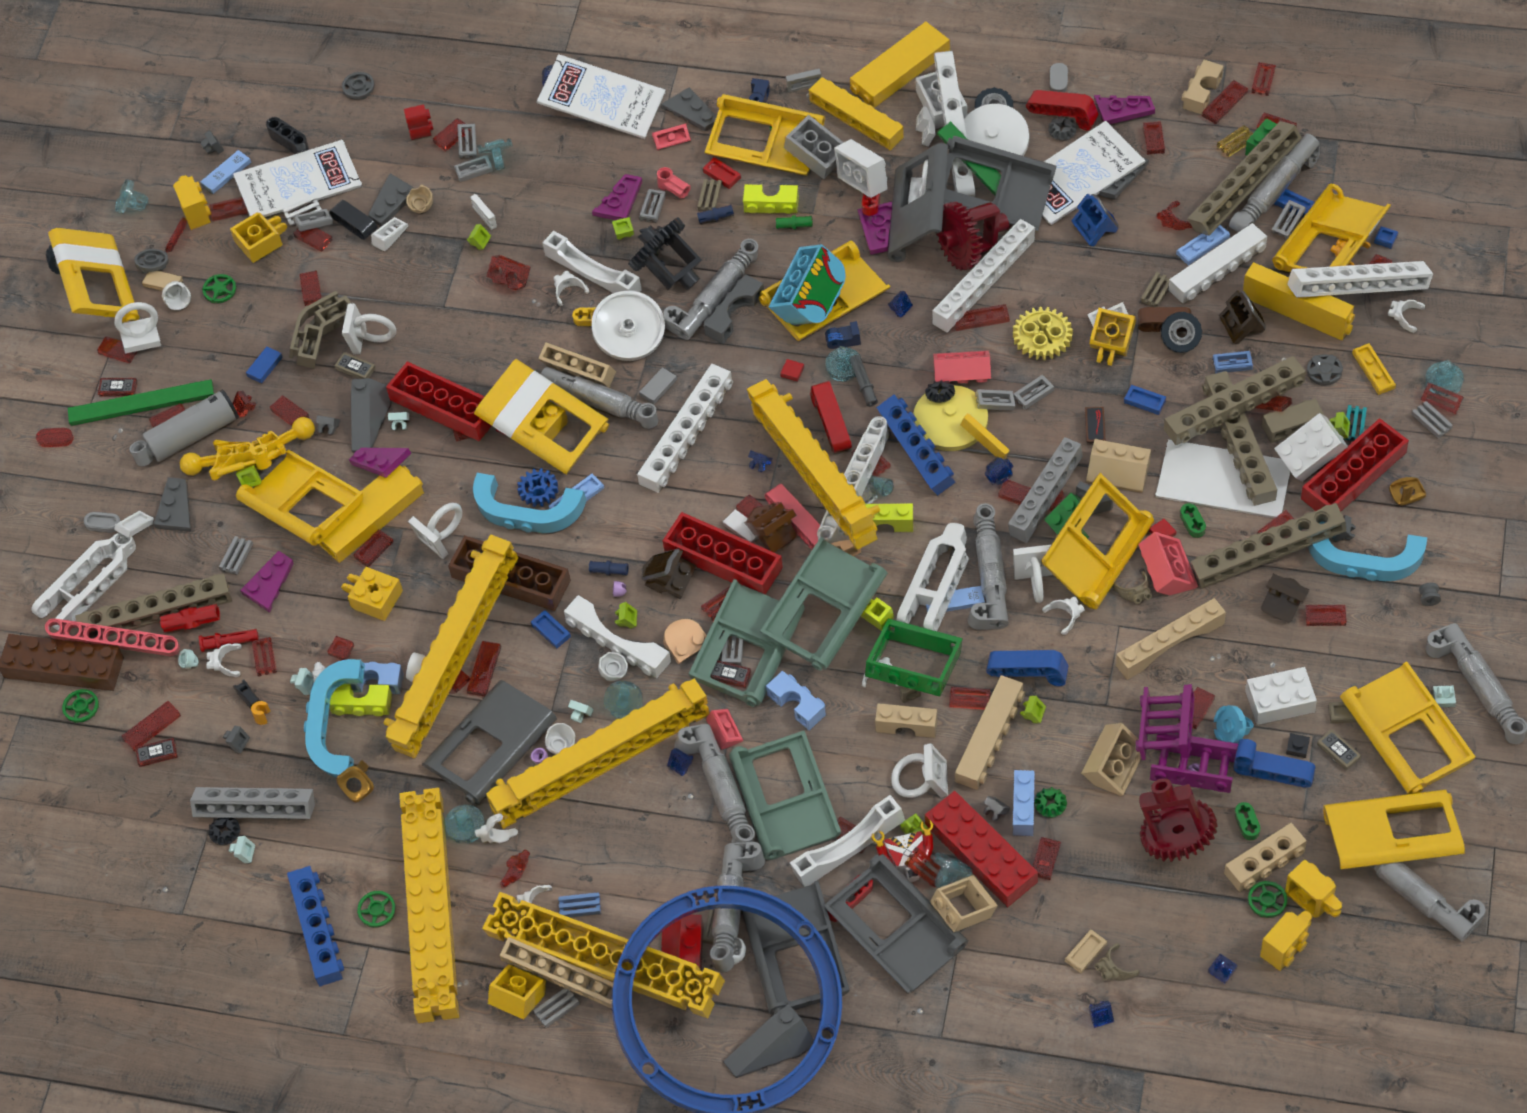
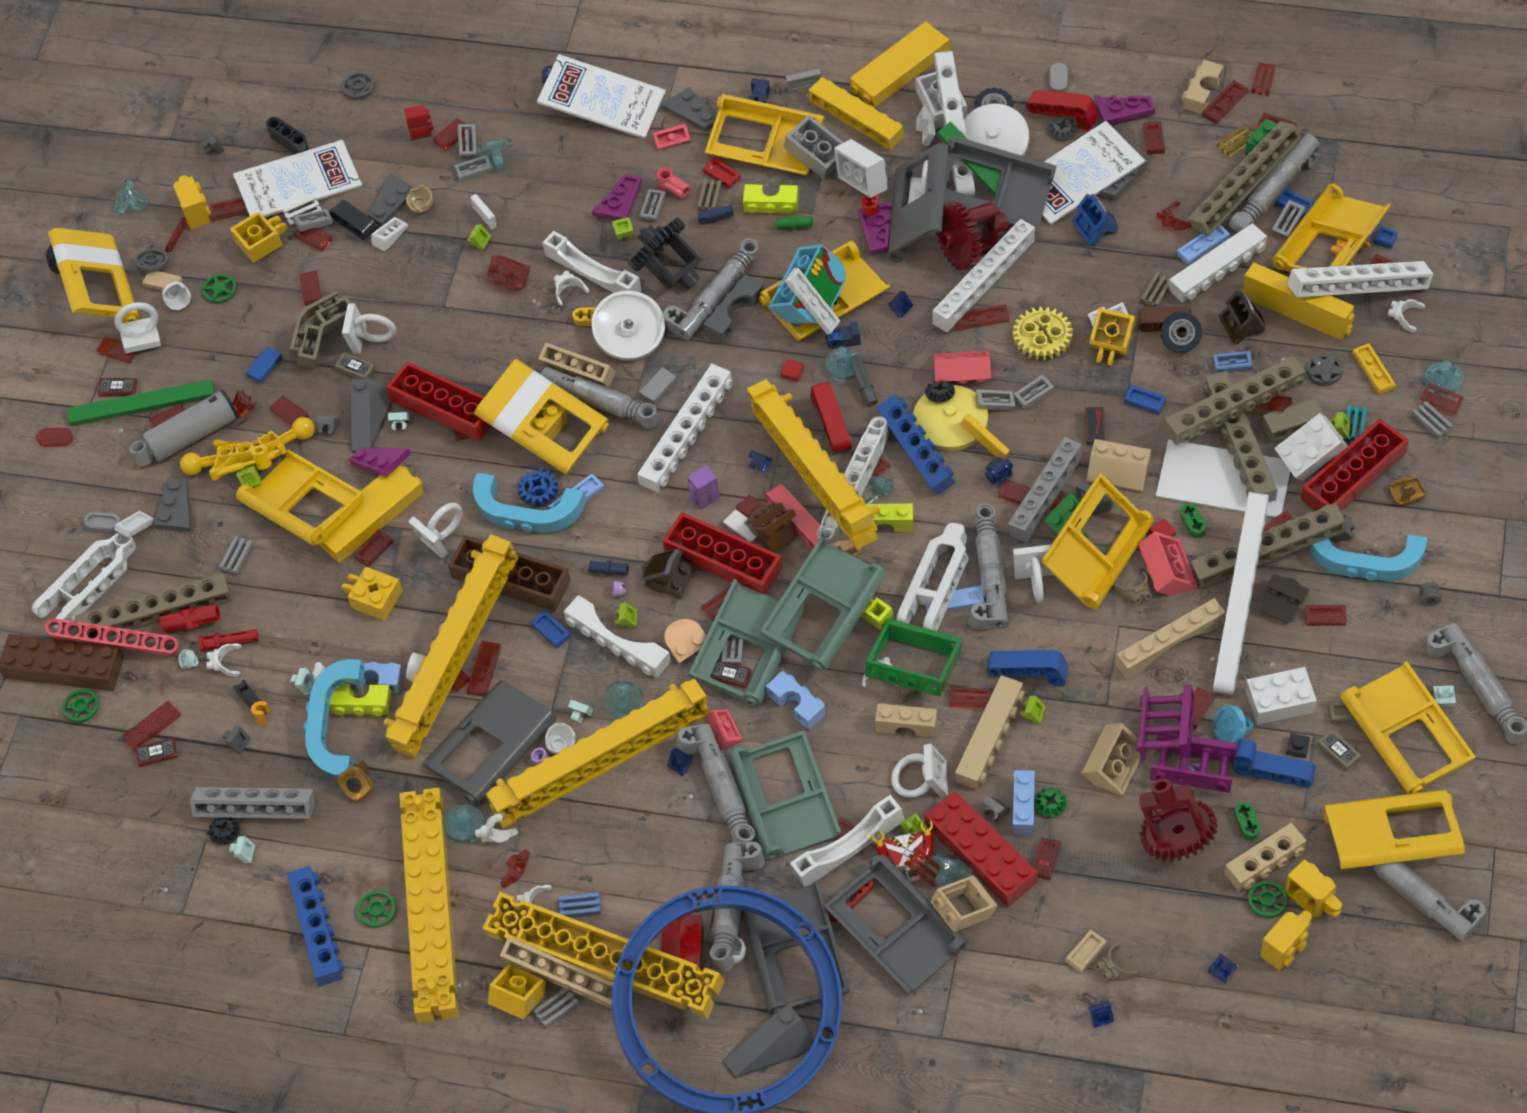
light blue tile [200,150,251,194] -> none
magenta wing [240,550,294,613] -> none
clear red tile [252,637,277,677] -> none
clear red tile [327,636,354,660] -> none
white hair [598,652,628,681] -> none
white helmet [1042,597,1085,635] -> none
none -> medium lavender brick [687,465,720,510]
none -> white tile [785,268,840,334]
none -> white beam [1213,492,1269,695]

